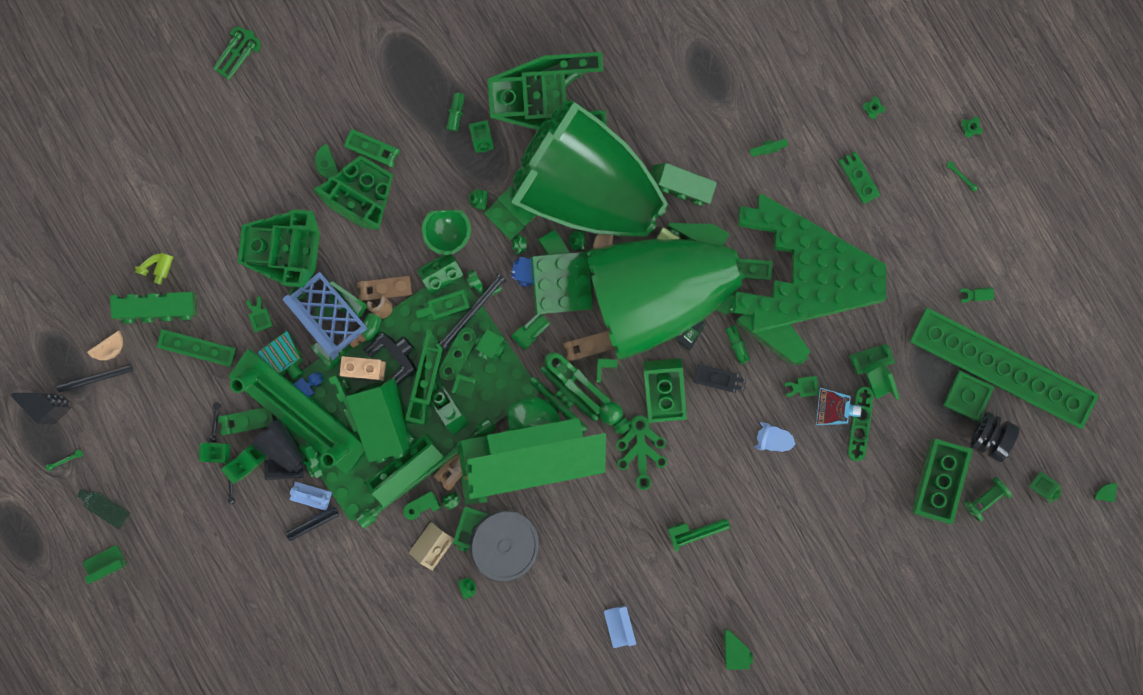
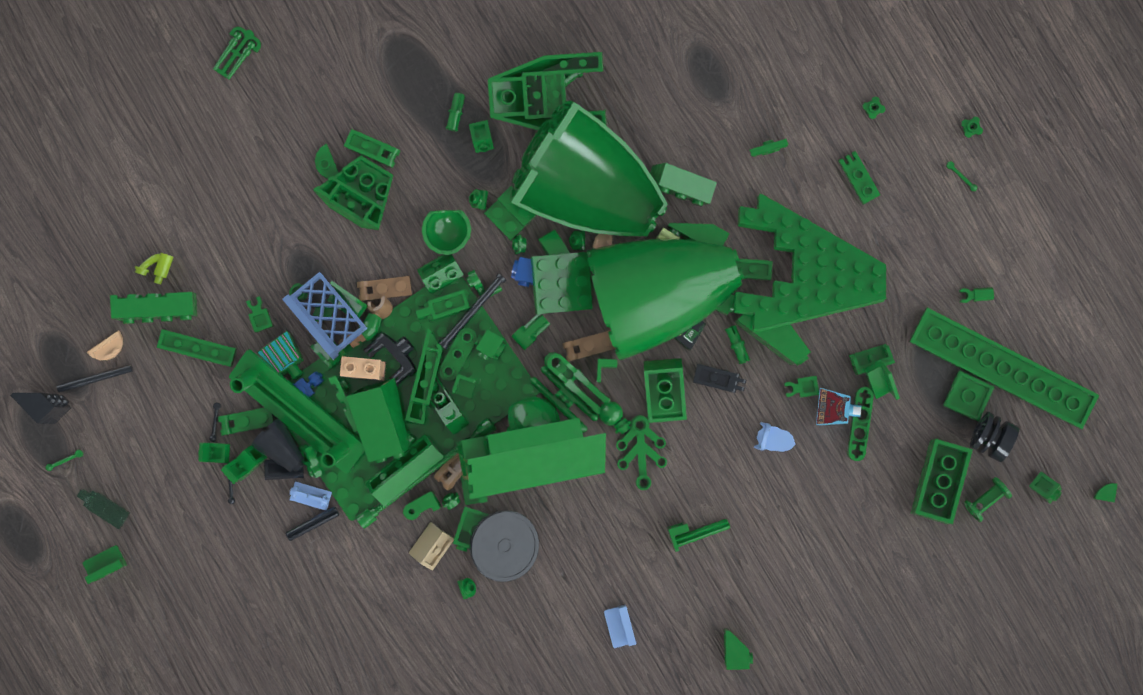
green wedge [237,210,320,288] -> none

